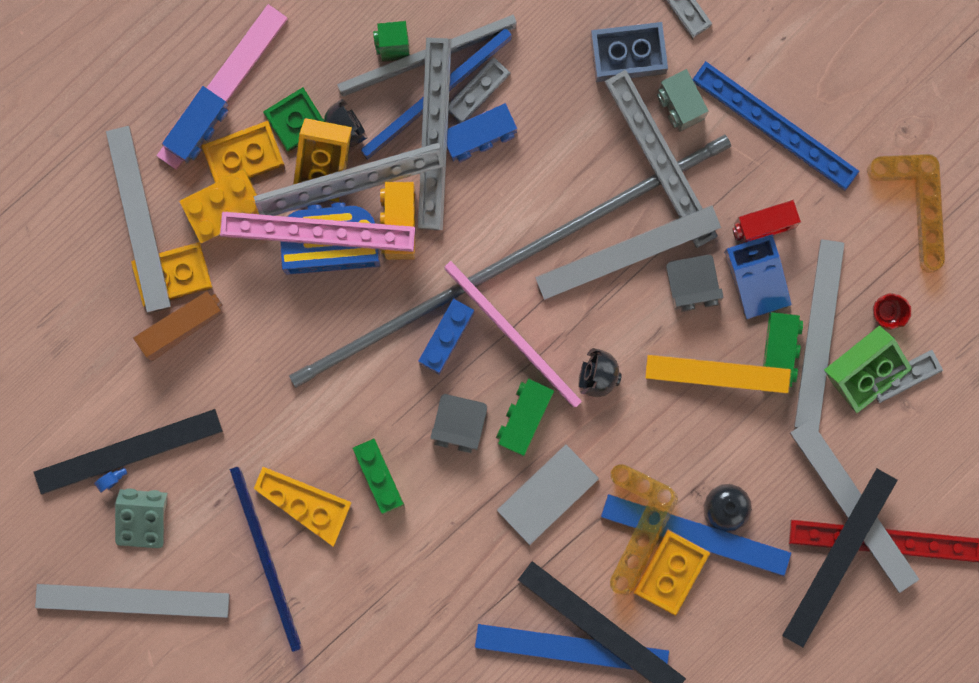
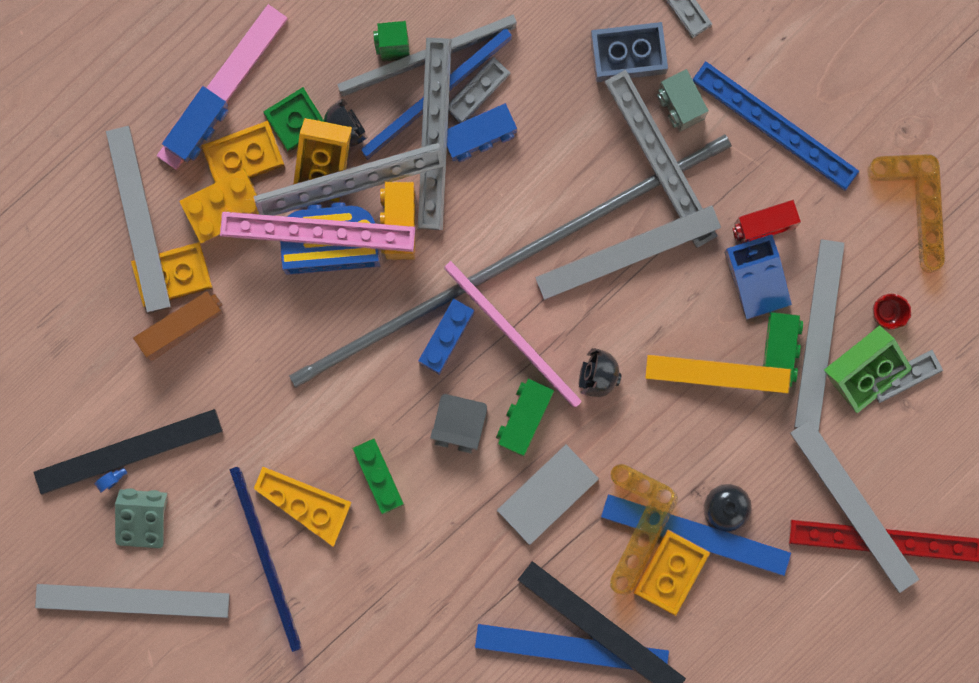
dark grey bracket [666,255,724,312] -> none
black tile [782,468,898,648] -> none

